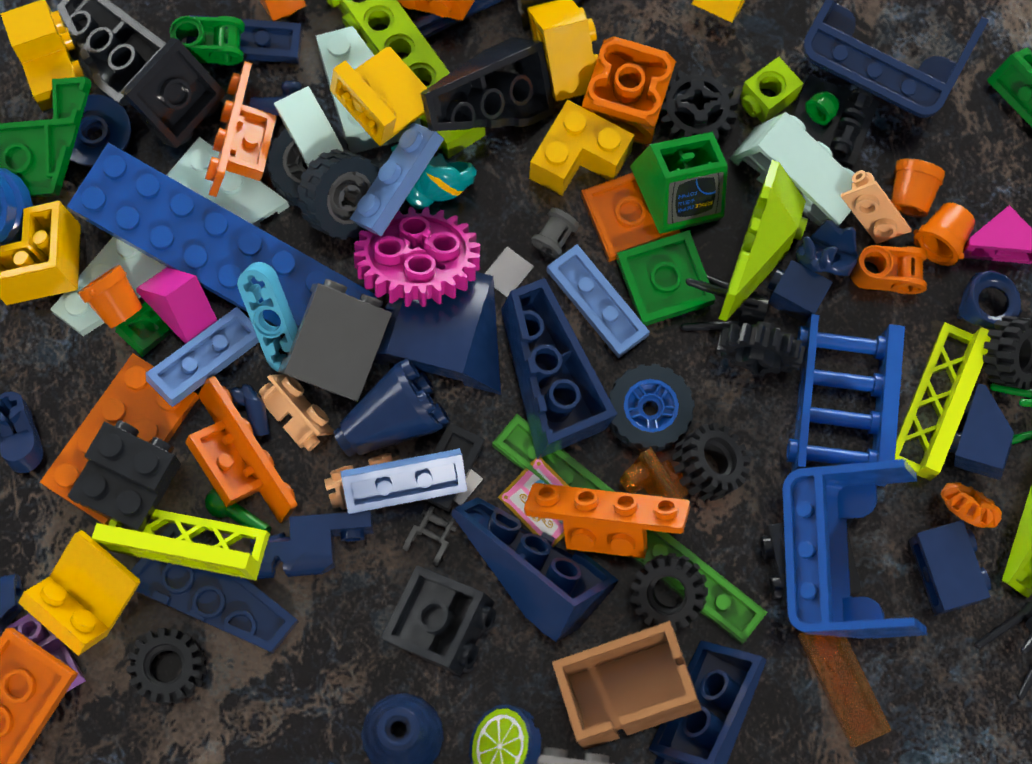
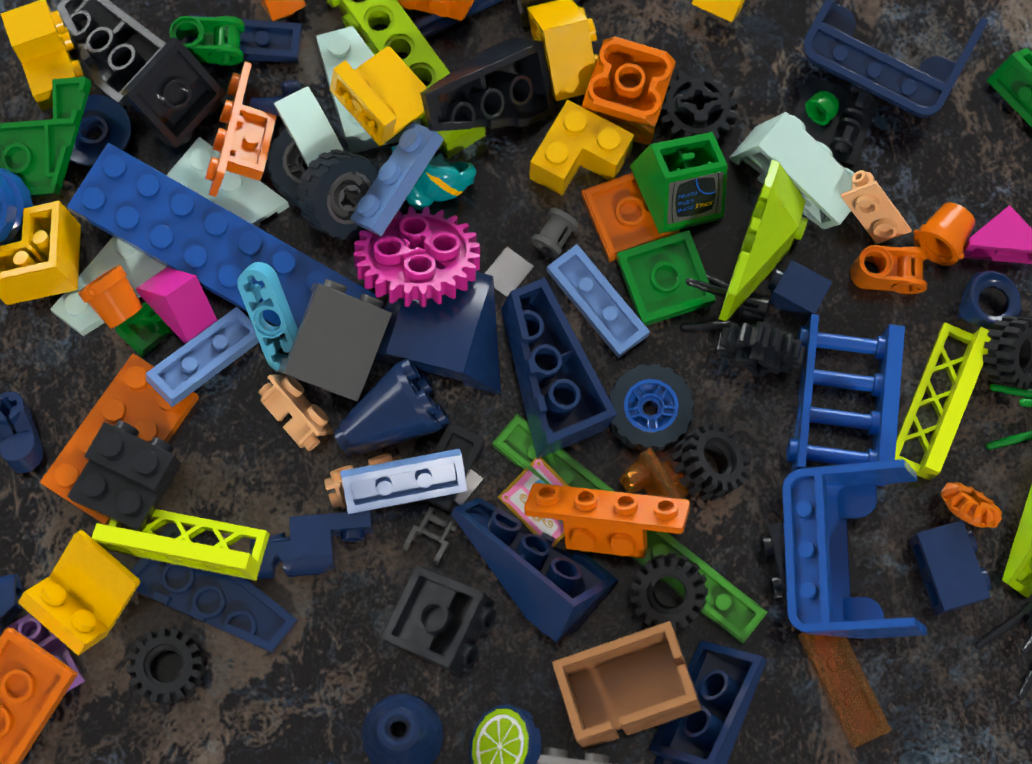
orange bracket [185,376,297,523] -> none
green bar [205,488,271,533] -> none
dark blue arm [229,384,270,437] -> none
lime brick [739,56,804,123] -> none
dark blue piece [795,219,859,276] -> none
orange piece [891,158,945,217] -> none
dark blue slope [949,383,1014,480] -> none

